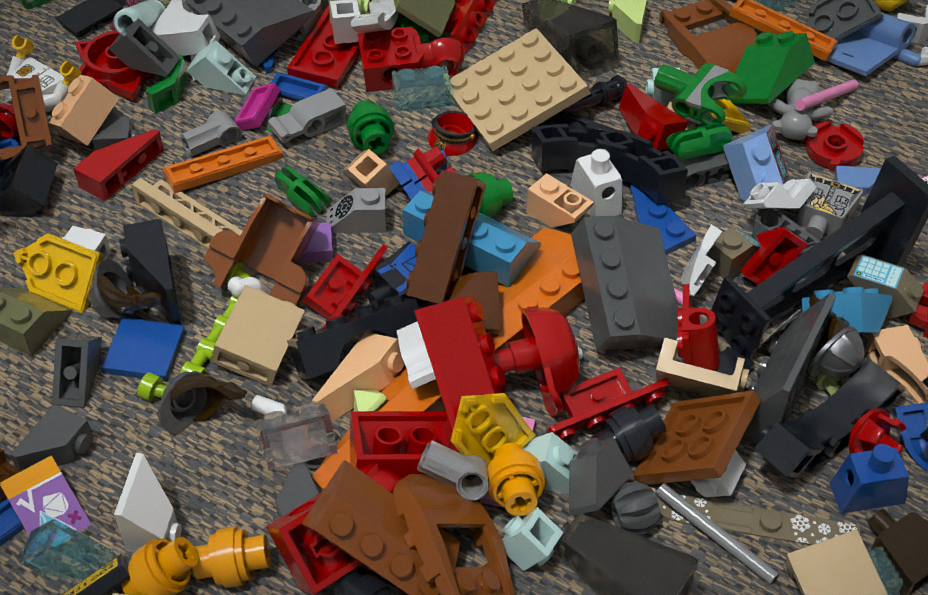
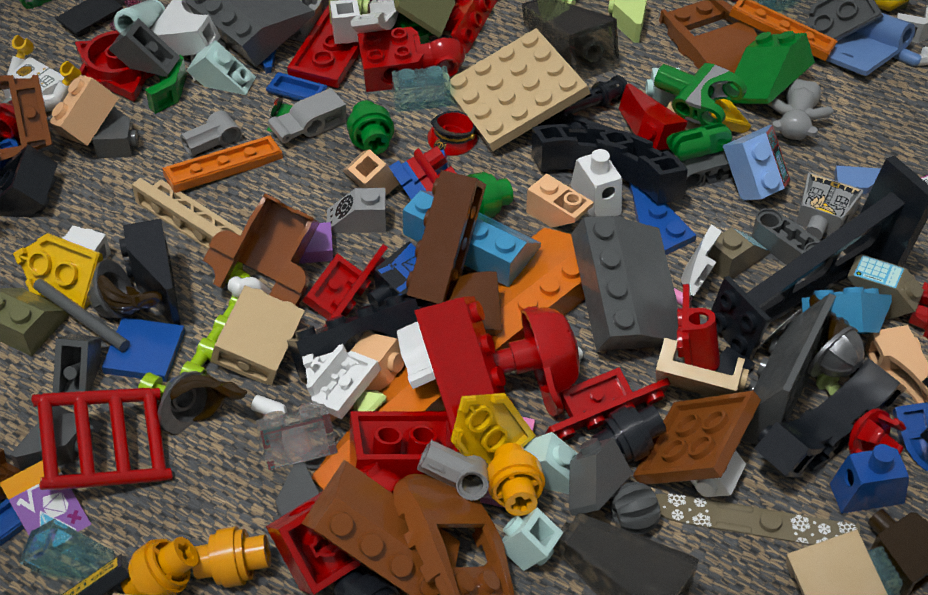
red slope [73,129,164,201] -> none
white slope [114,453,182,552] -> none
dark pink tile [234,83,281,130] -> none
green arm [274,166,332,217] -> none
light grey bar [656,483,779,584] -> none
red slope [741,226,808,285] -> none
white slope [743,179,816,209] -> none
bright pink bar [794,79,859,111] -> none
red plate [805,122,864,171] -> none
none -> red bar [31,388,173,490]
none -> dark grey bar [33,279,130,352]
none -> white slope [302,344,381,419]

